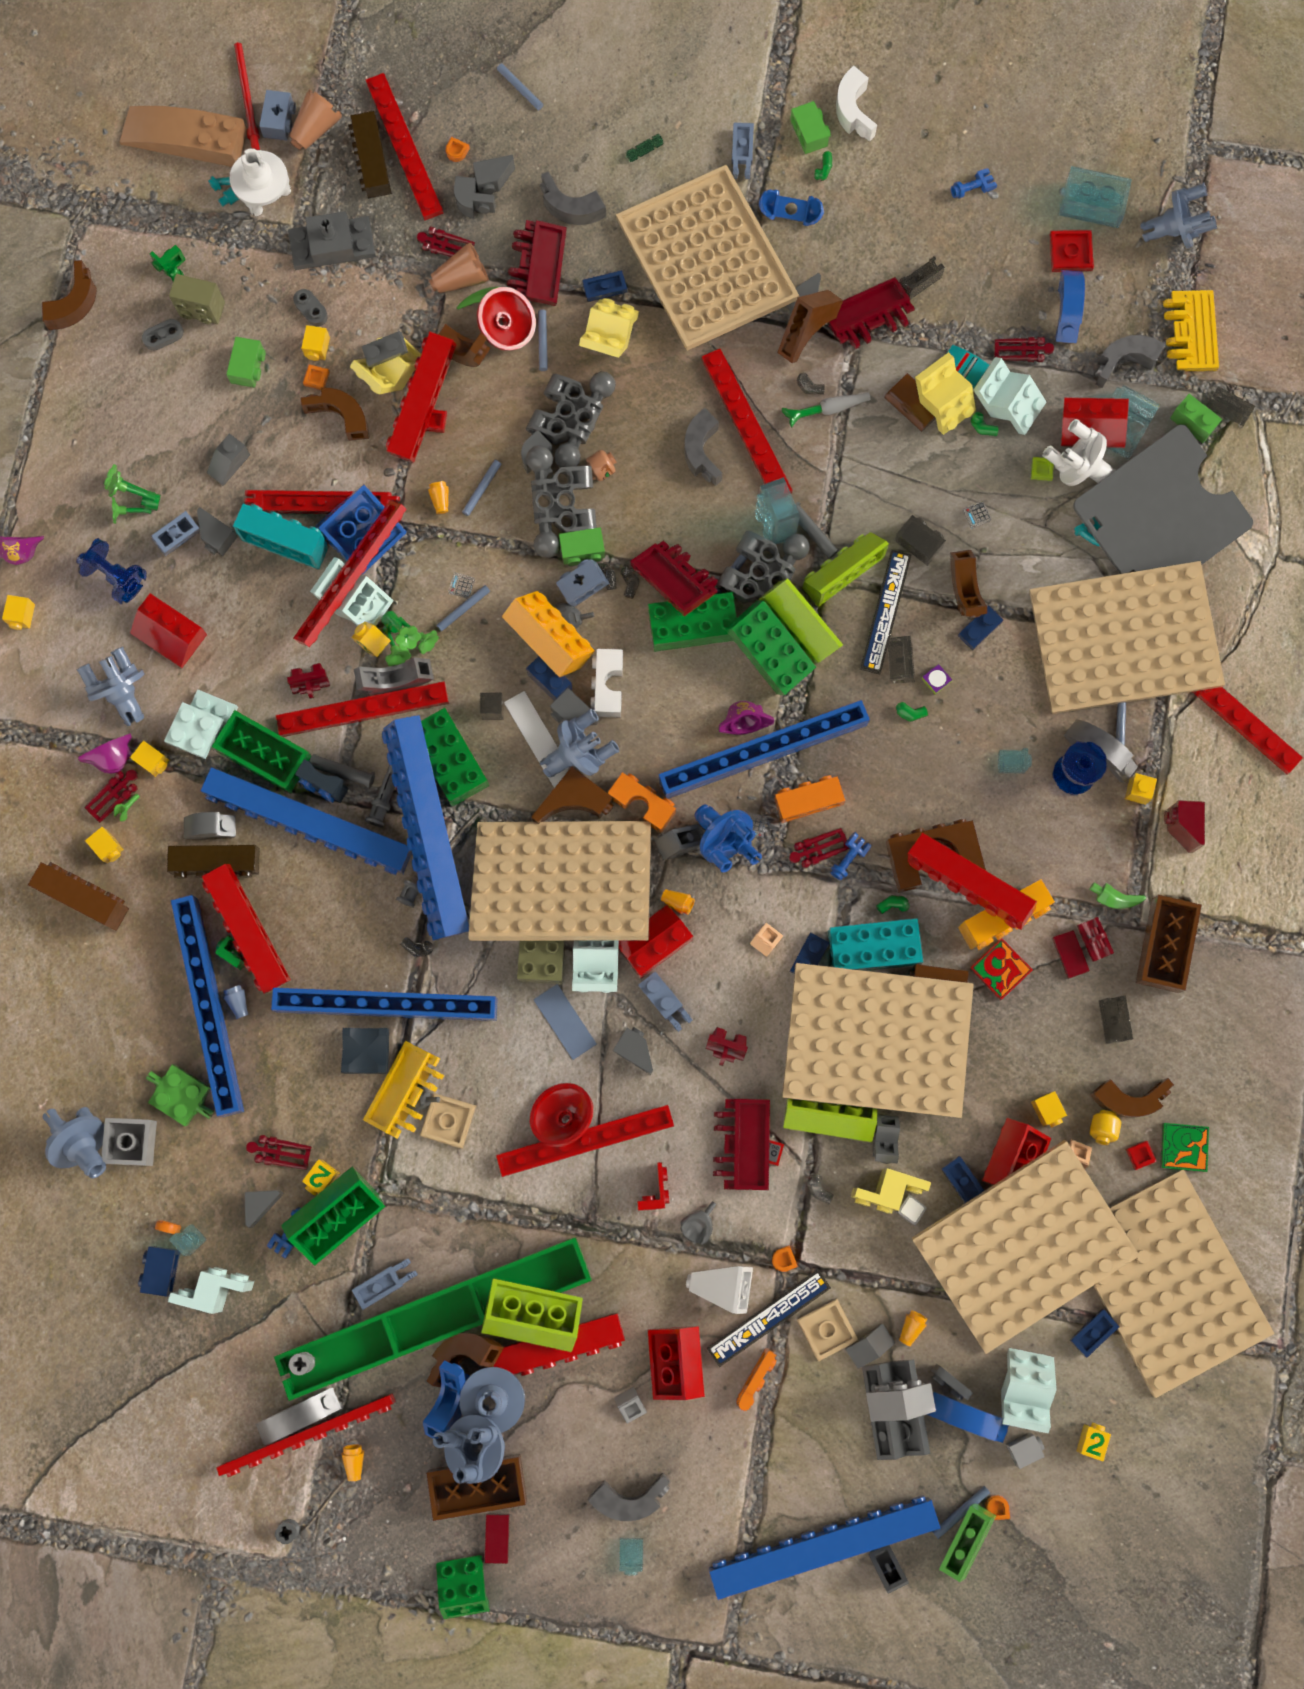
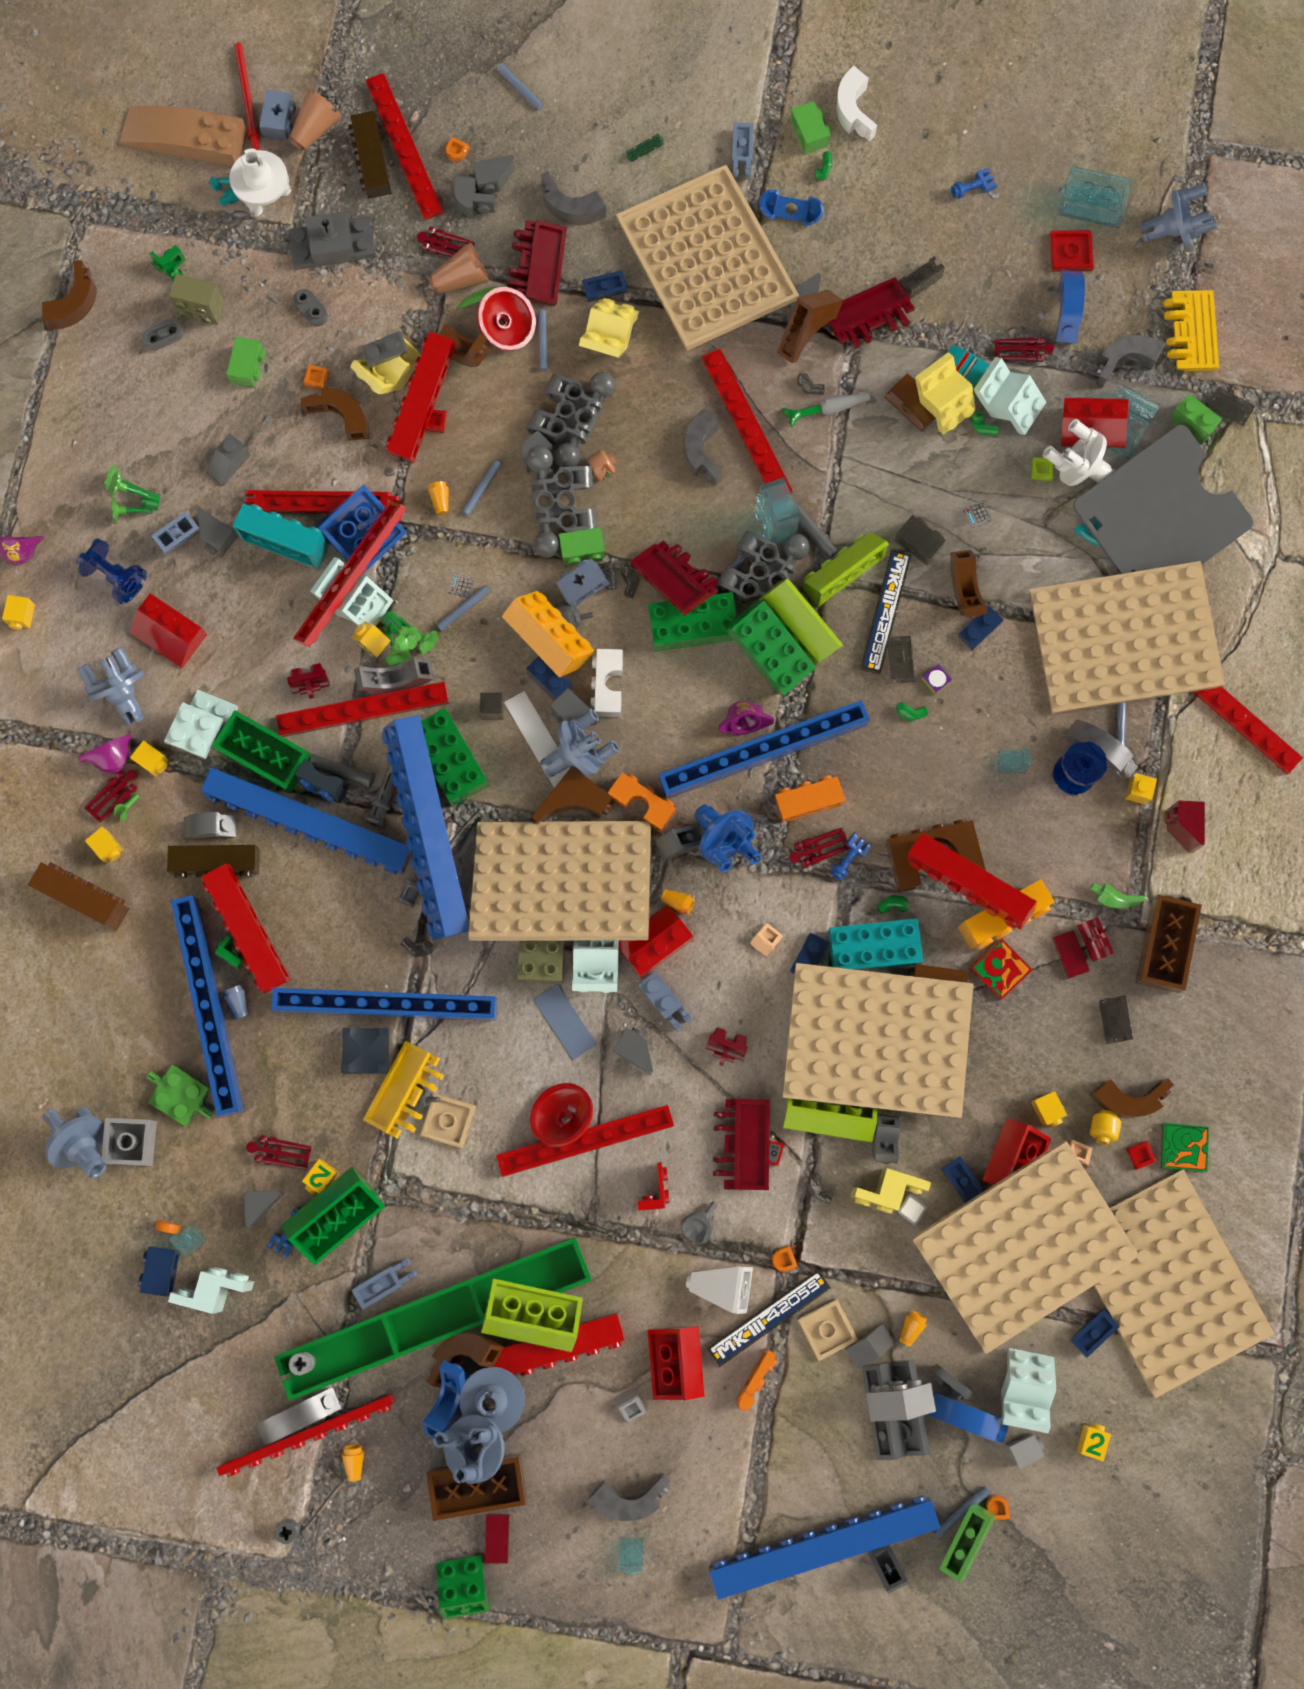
yellow brick [301,325,330,361] -> none

